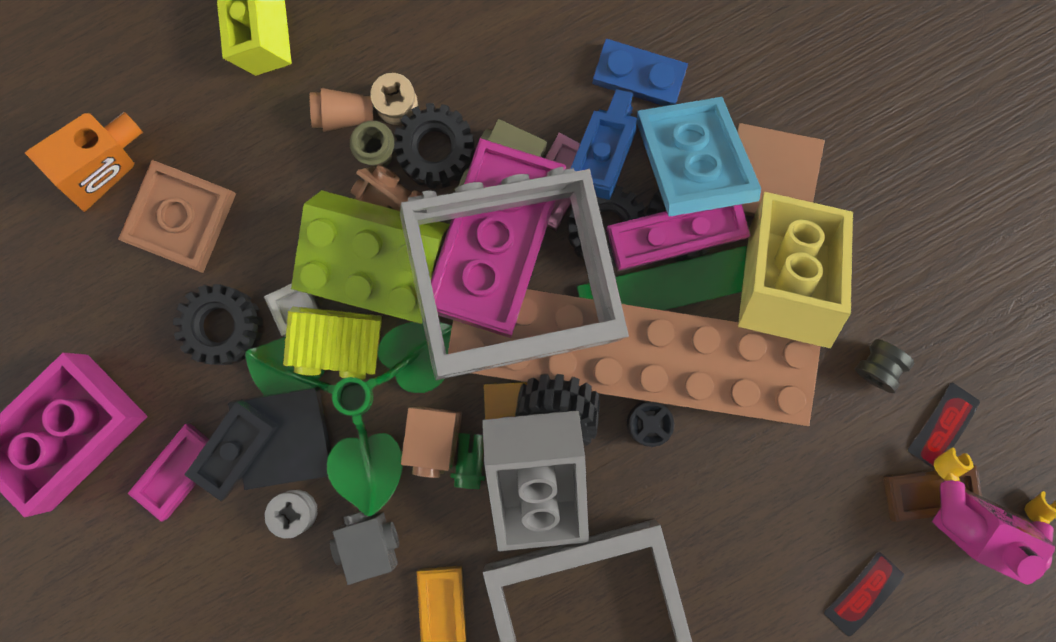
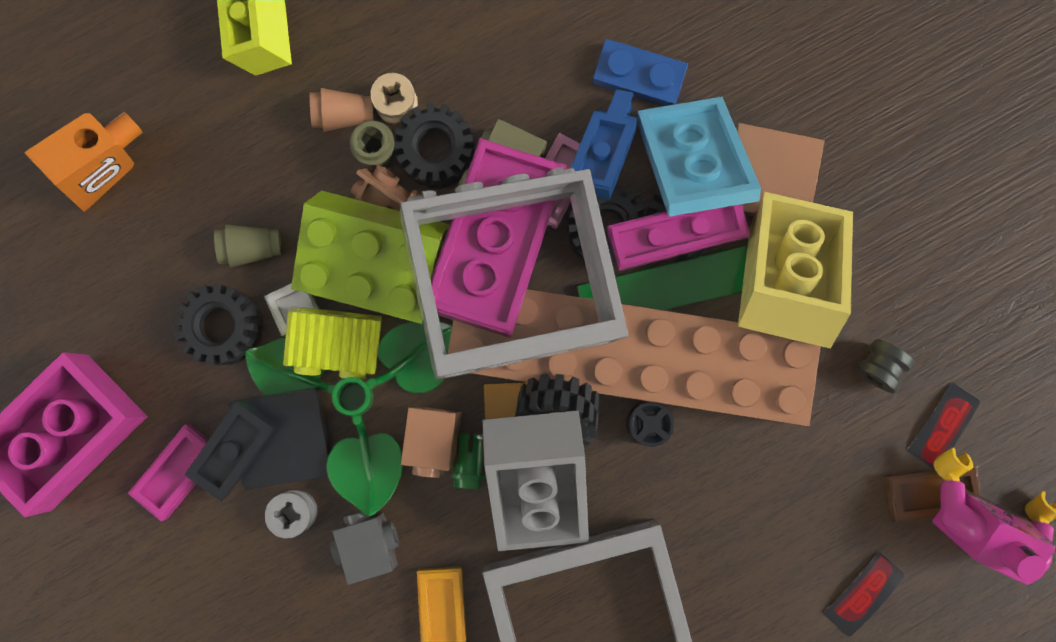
nougat tile [118,160,236,273] -> none
none -> olive cone [214,224,282,268]

